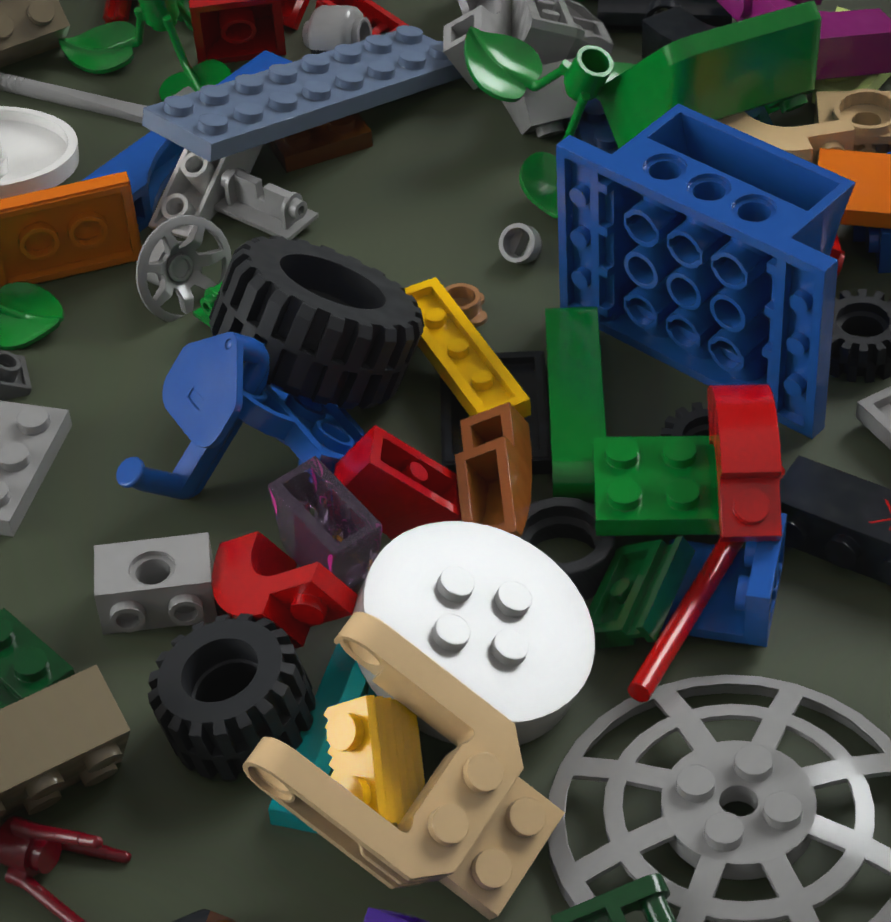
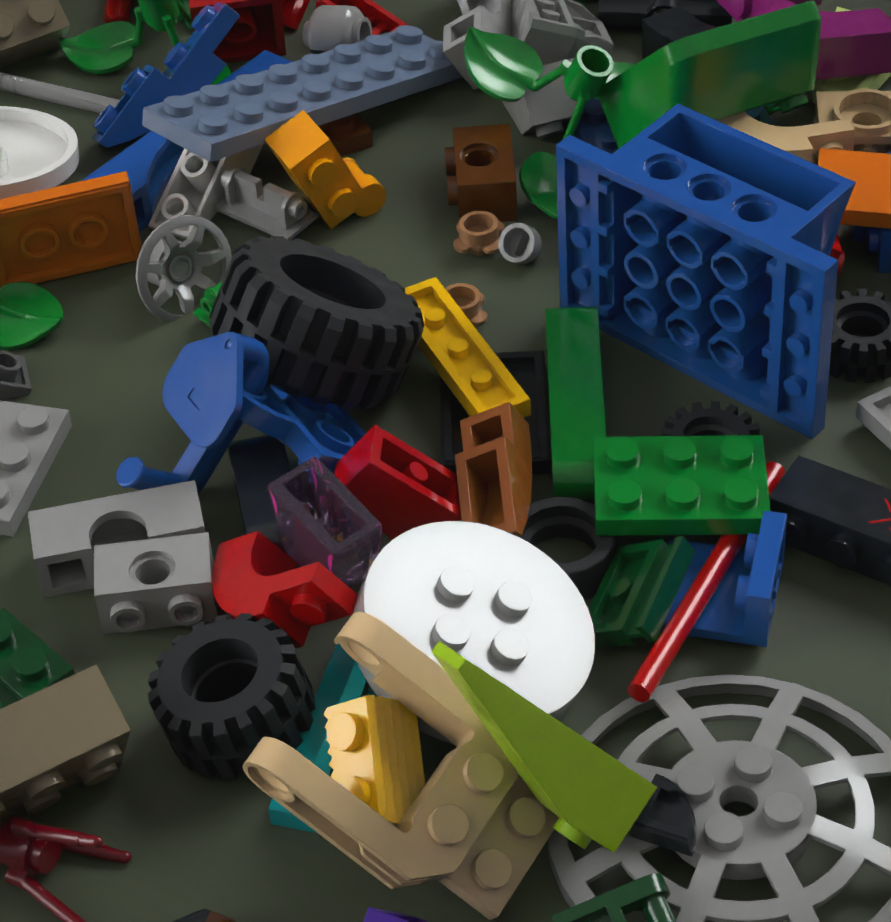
red arch [707,384,782,542] -> none
none -> light grey arch [28,480,206,598]
none -> blue slope [92,2,240,148]
none -> black beam [228,435,309,560]
none -> light orange hinge [264,110,387,230]
none -> lime wedge [432,641,657,853]
none -> reddish brown brick [445,124,518,222]
none -> medium nougat plate [453,211,505,255]
none -> black tile [630,774,697,857]

